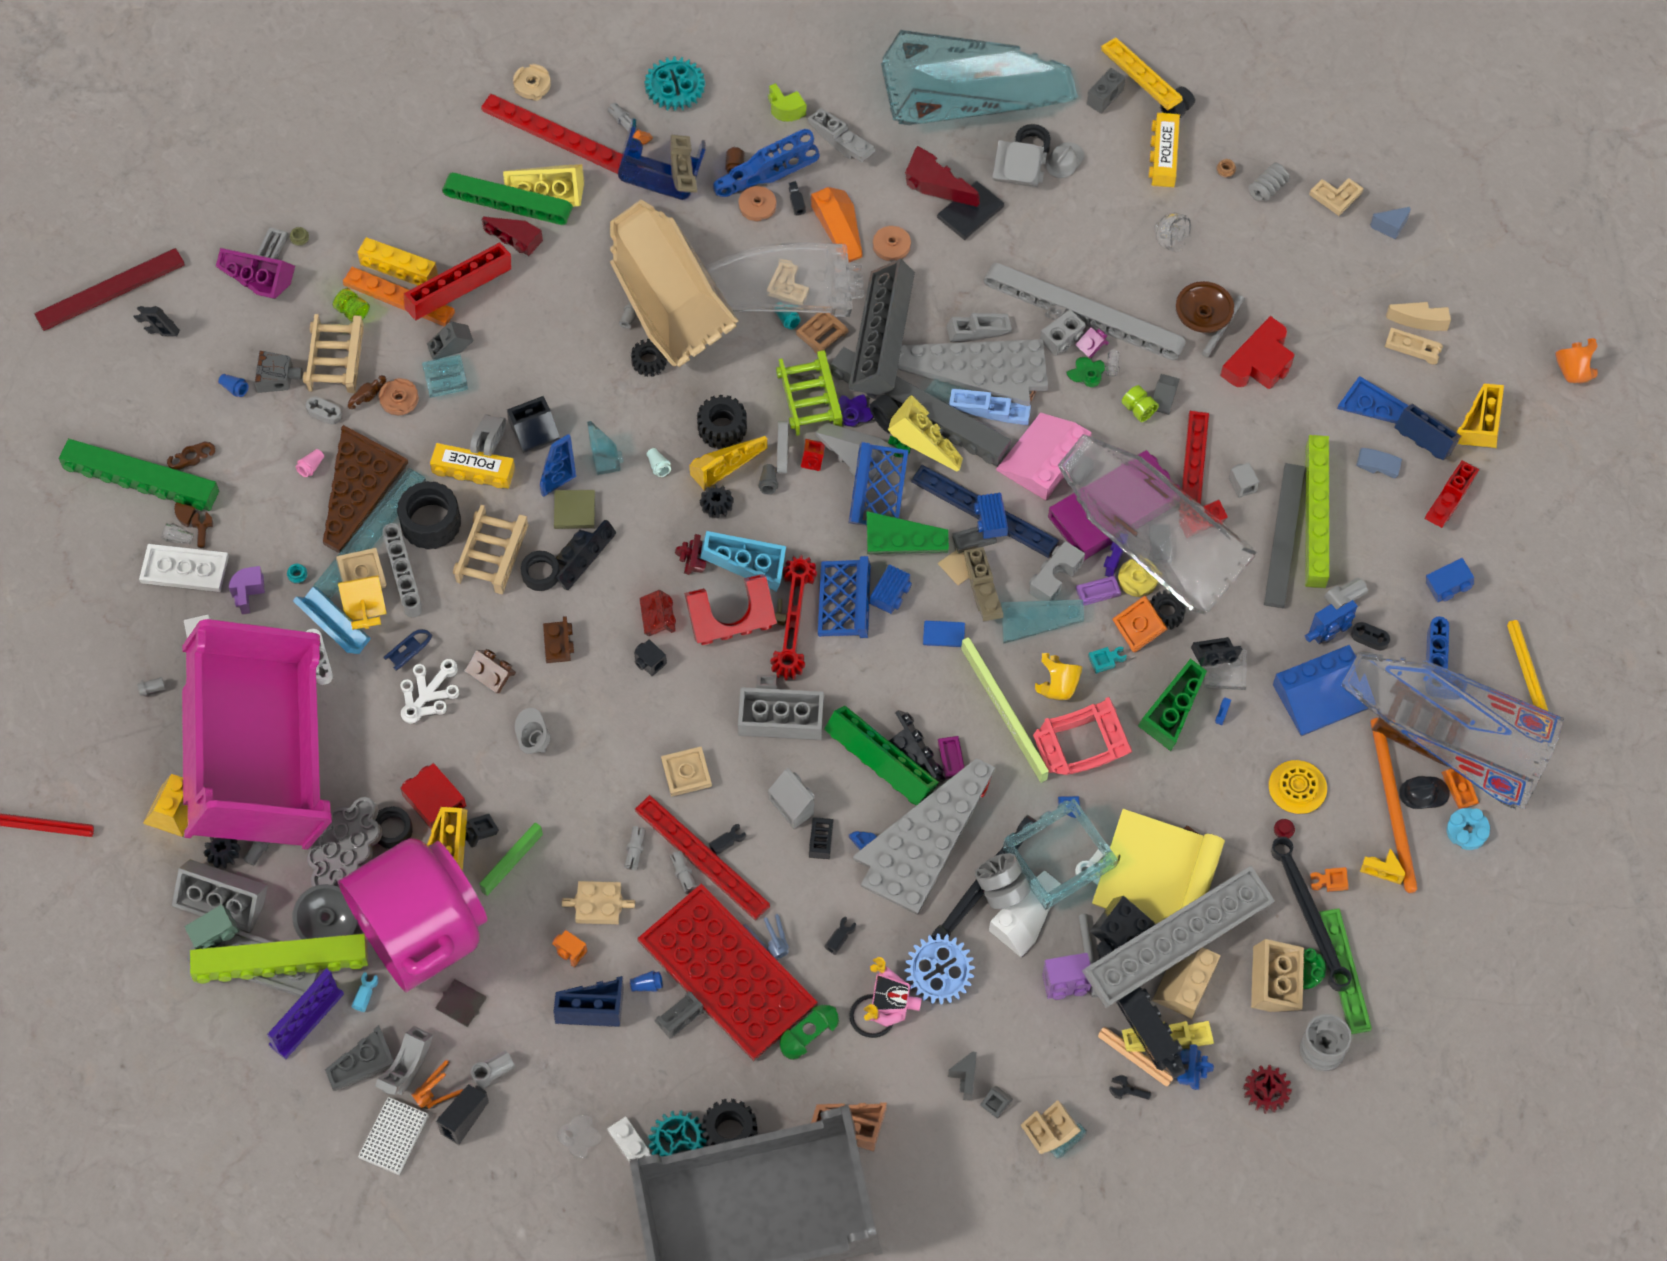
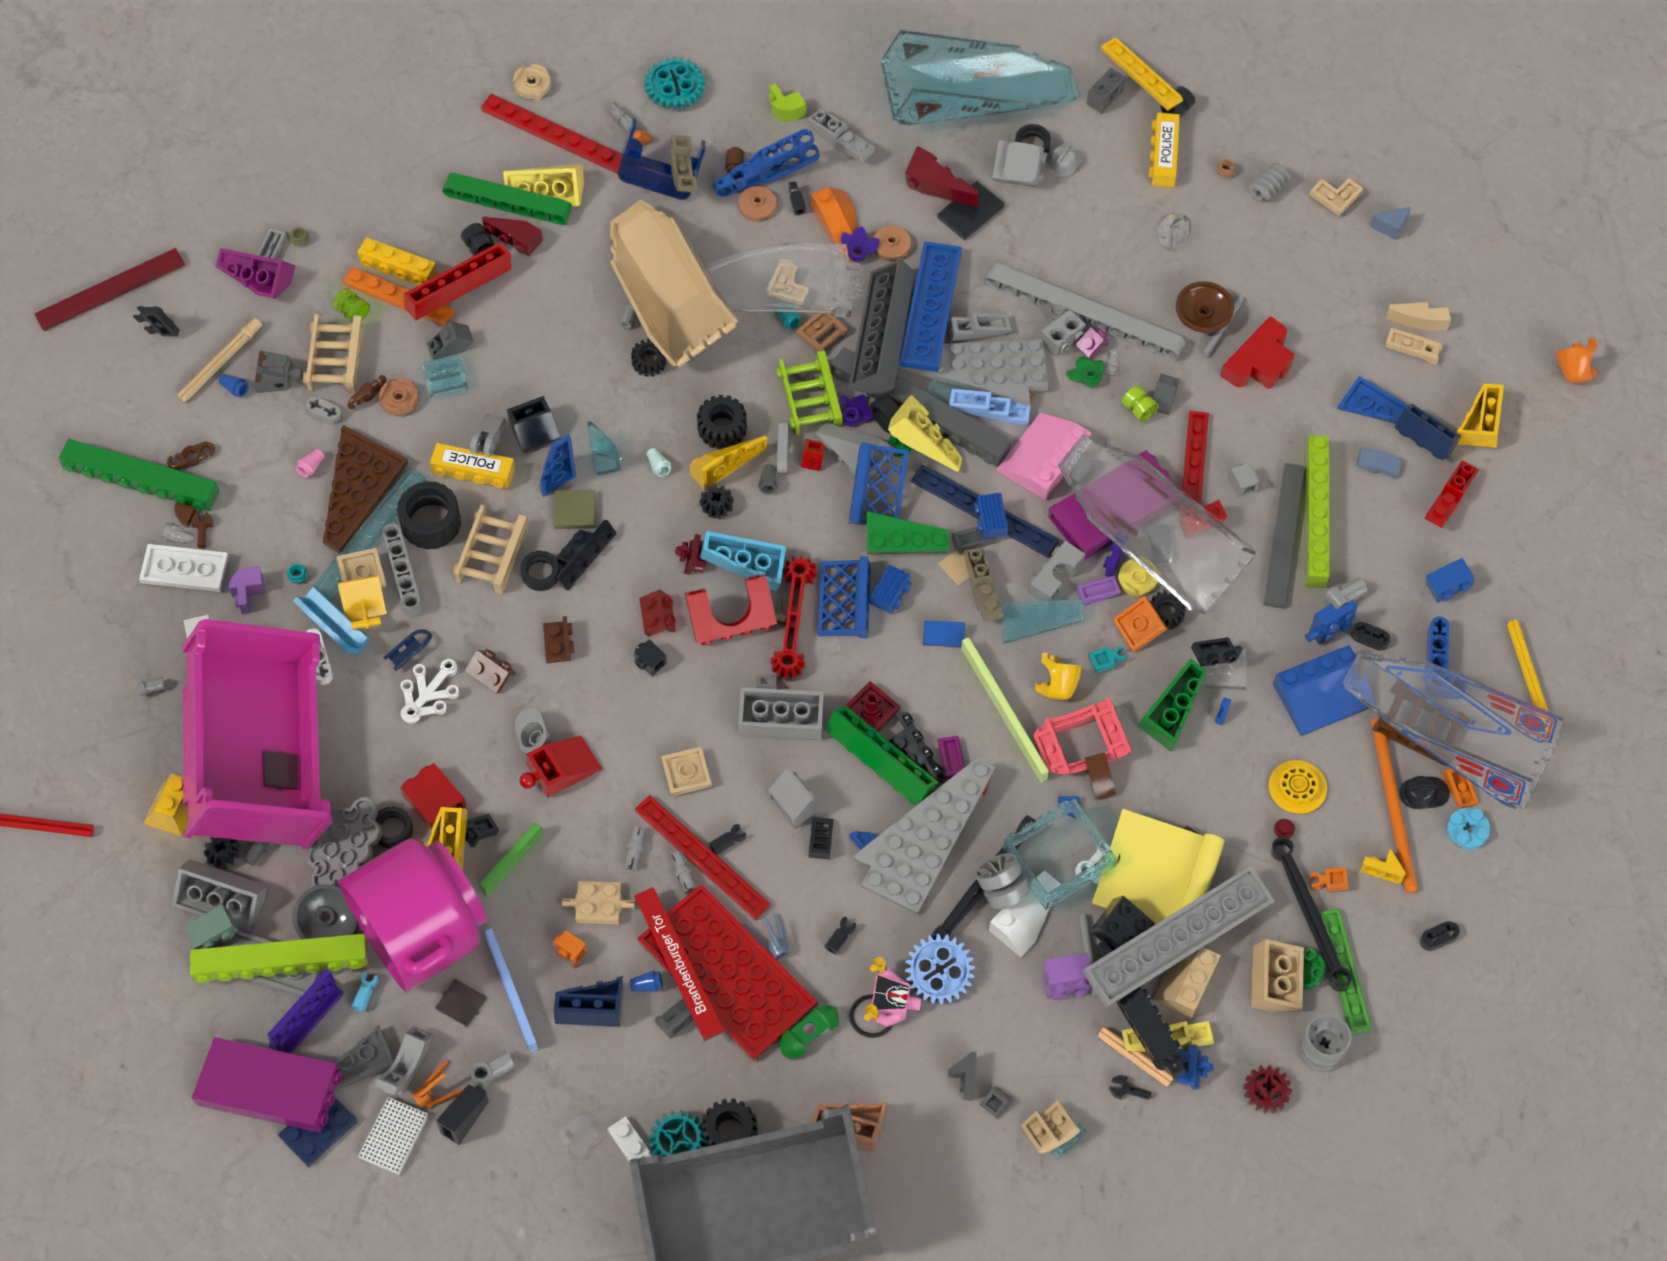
none -> tan axle [177,318,263,402]
none -> magenta brick [192,1037,342,1133]
none -> clear smoke piece [263,750,298,790]
none -> dark blue plate [278,1097,358,1167]
none -> black wheel [461,223,495,256]
none -> light blue tile [484,928,538,1052]
none -> red slope [519,736,602,798]
none -> red tile [634,887,724,1041]
none -> dark purple plate [841,226,879,262]
none -> dark red plate [845,681,901,732]
none -> blue plate [899,241,962,372]
none -> reddish brown slope [1084,752,1116,800]
none -> black beam [1420,921,1460,951]

